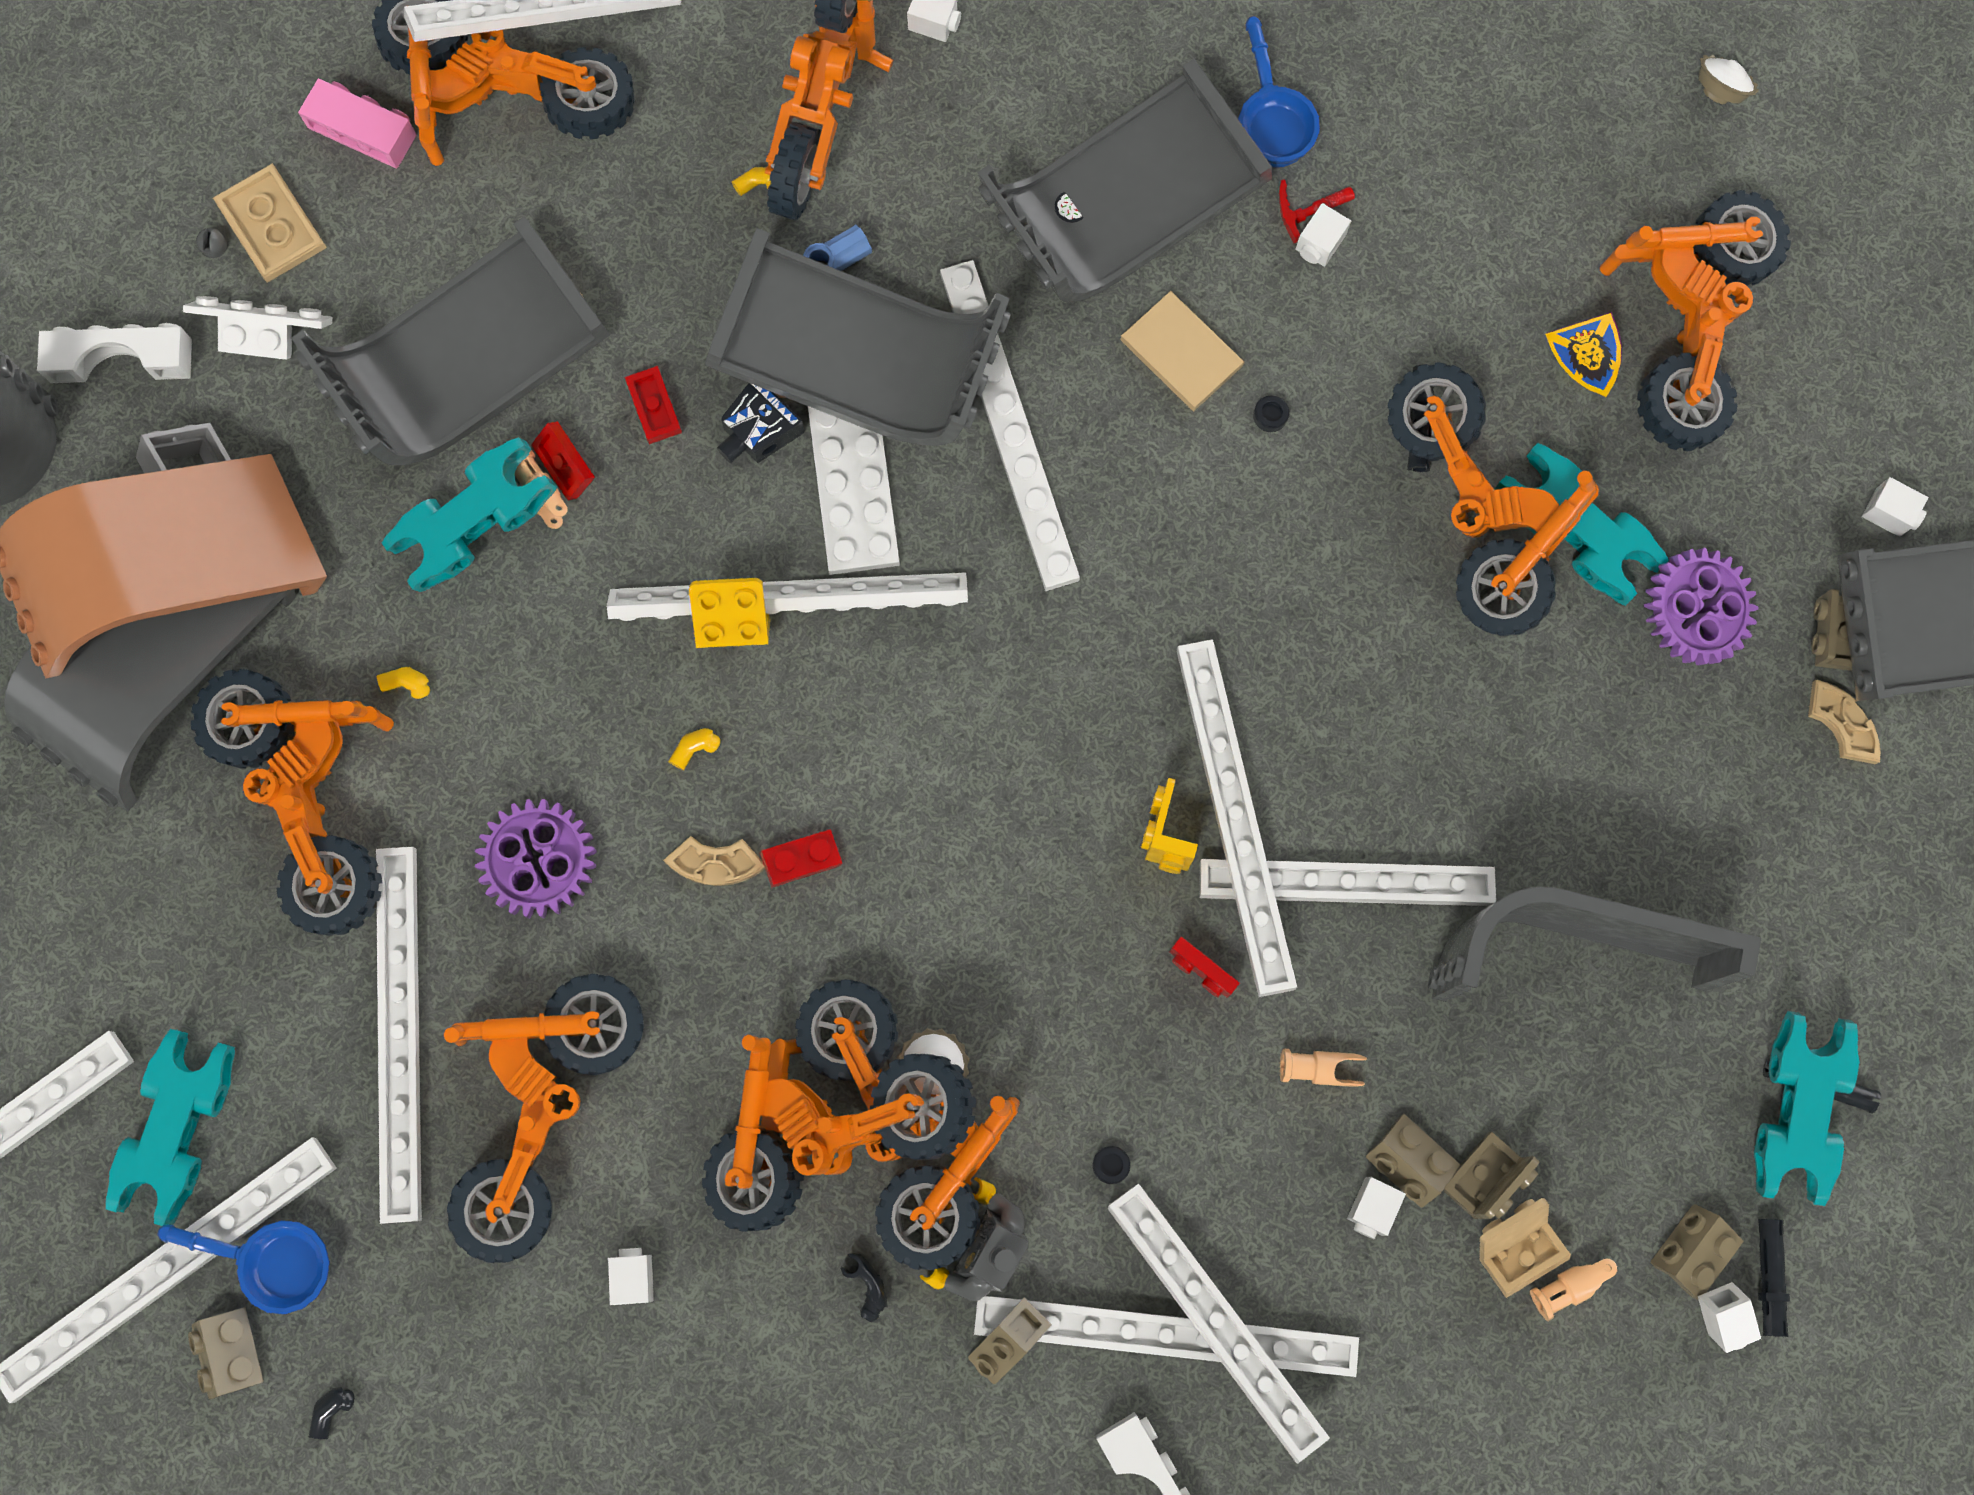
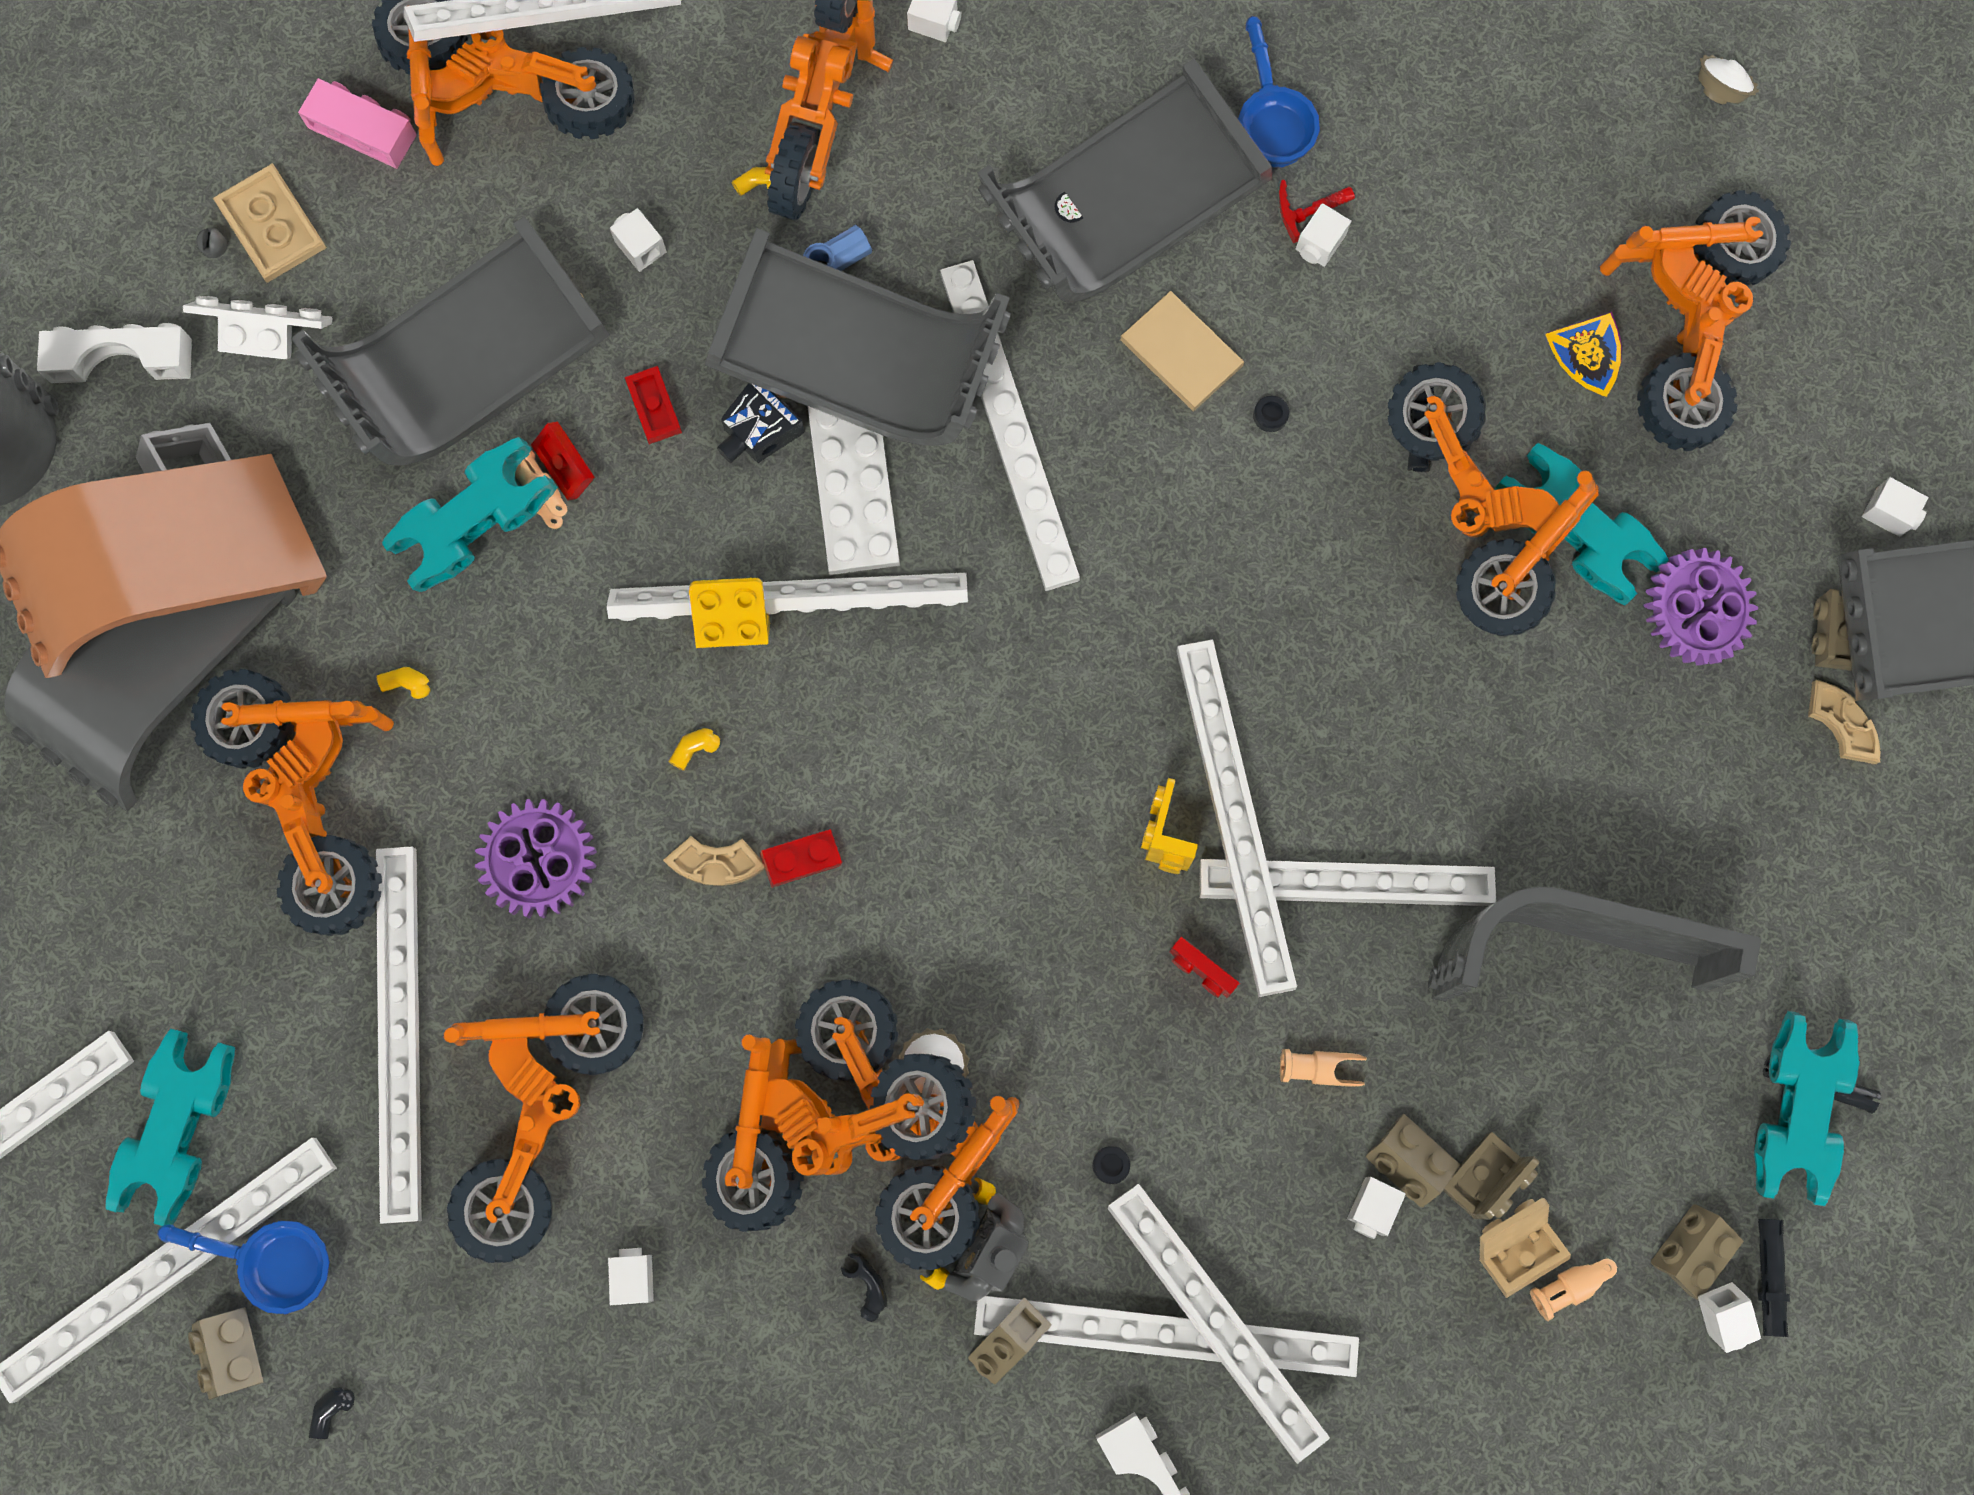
none -> white brick [610,208,667,272]

